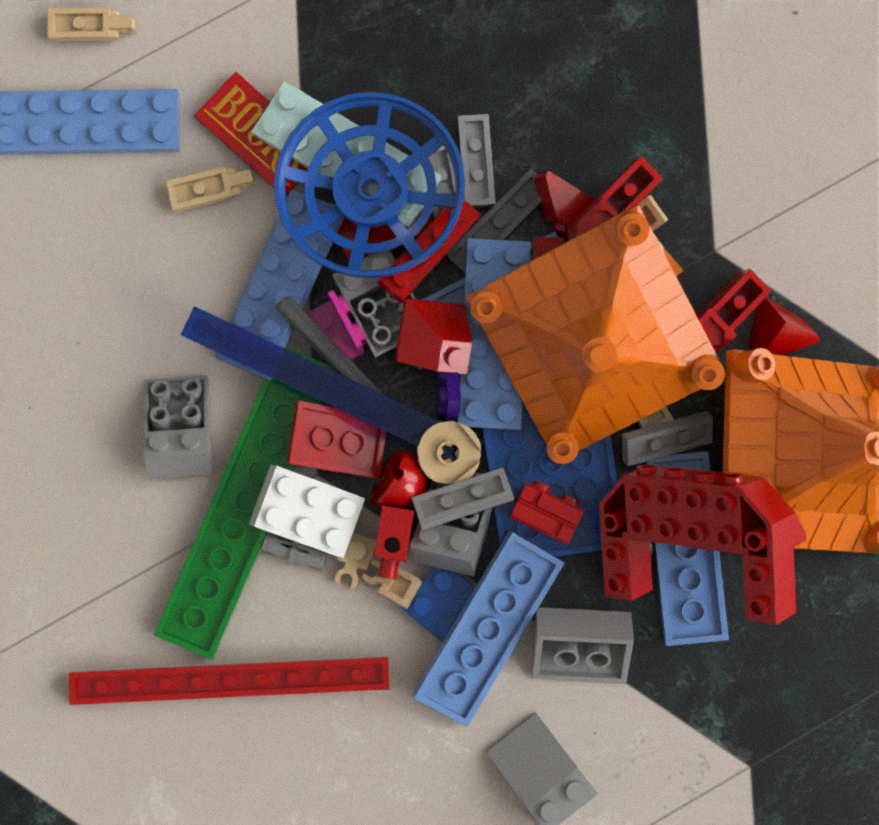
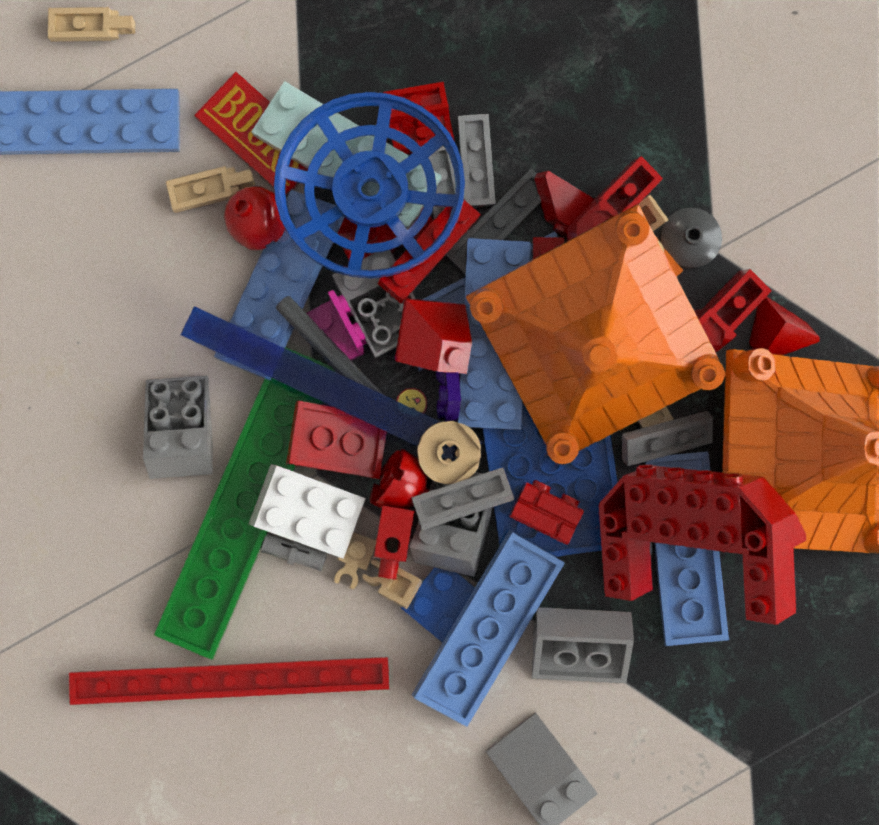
none -> red cylinder [224,186,286,250]
none -> red slope [383,82,455,155]
none -> light yellow tile [396,388,427,420]
none -> dark grey dish [661,208,722,268]

